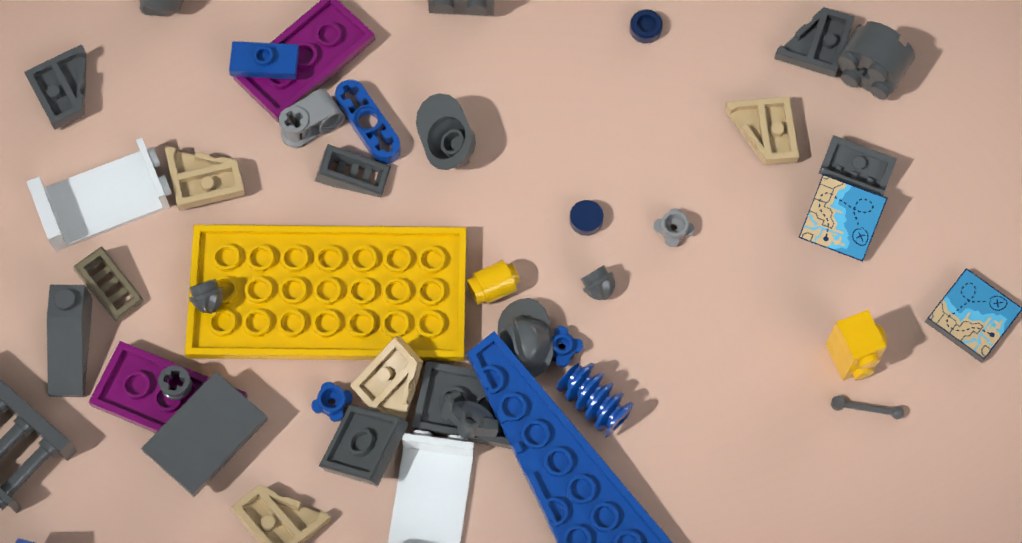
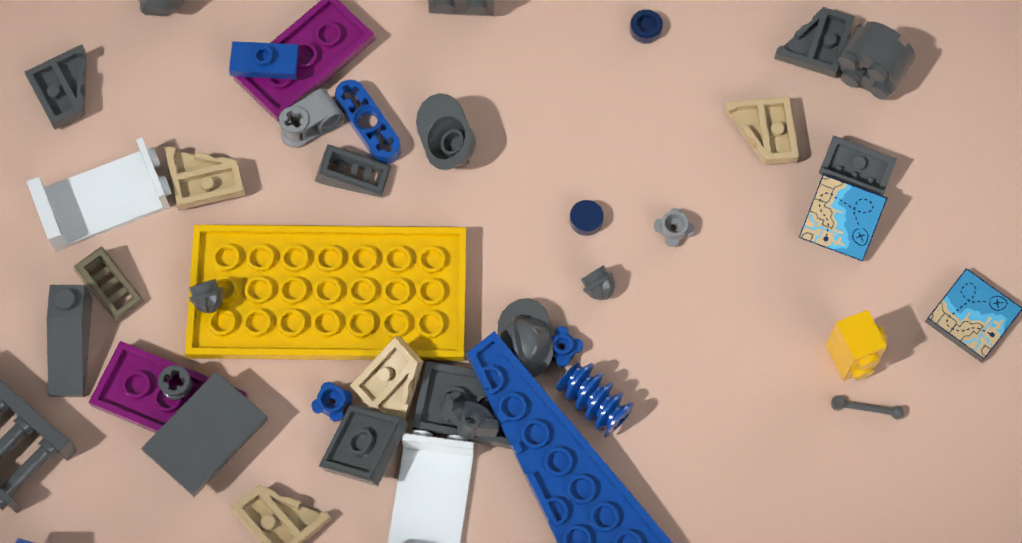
yellow brick [466,260,520,305] -> none

